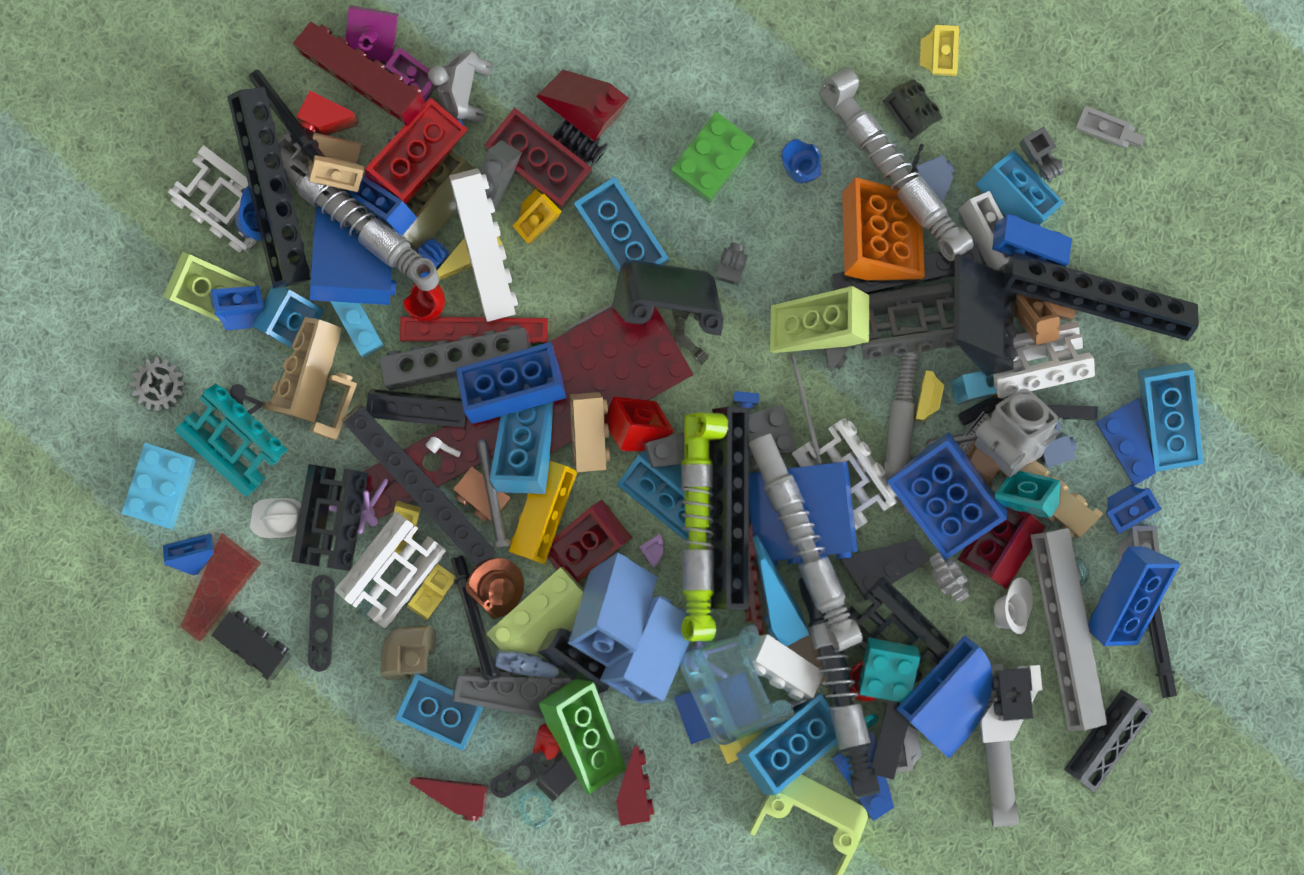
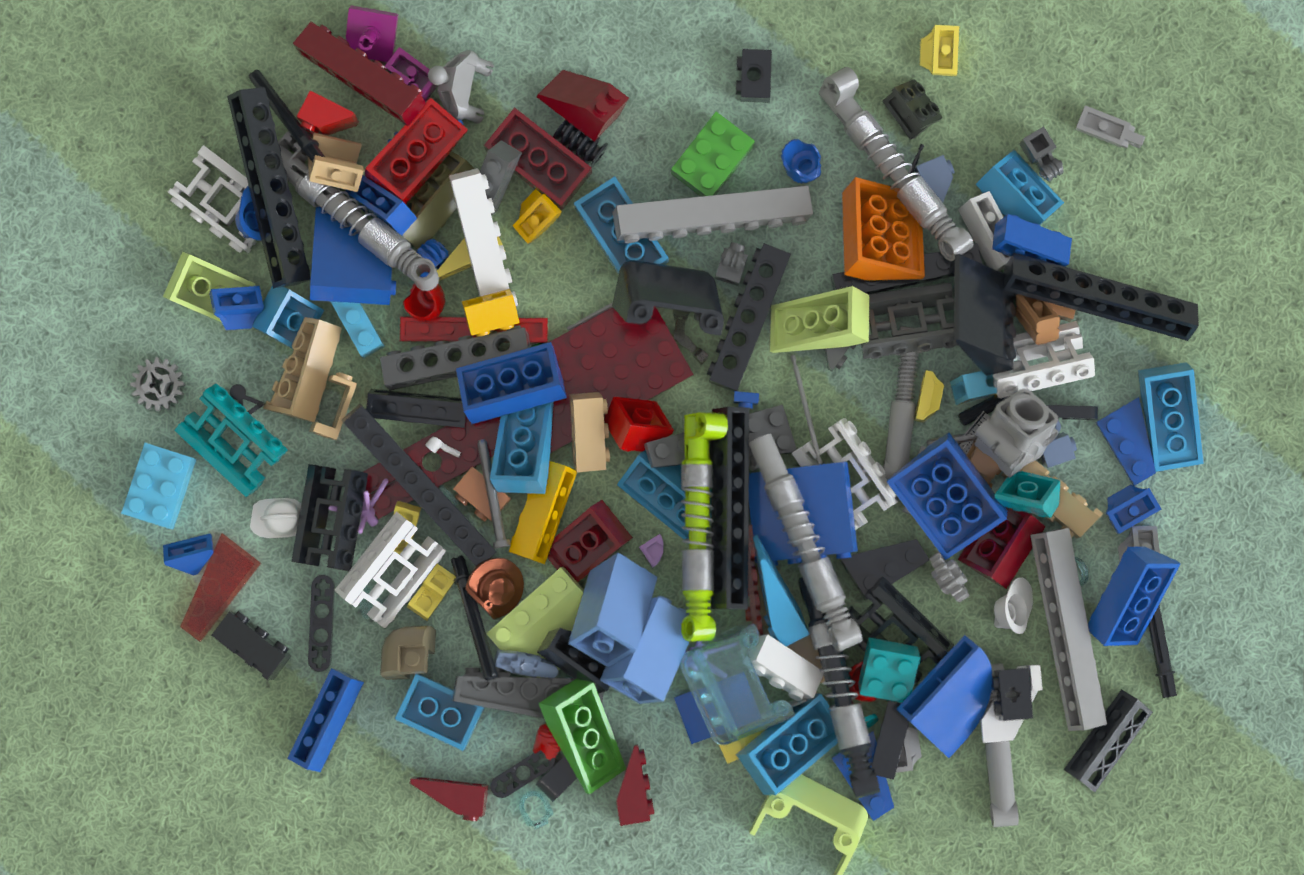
none -> blue brick [287,668,364,772]
none -> yellow brick [462,289,520,336]
none -> light grey brick [612,186,813,243]
none -> black brick [706,243,791,392]
none -> black brick [736,49,772,103]

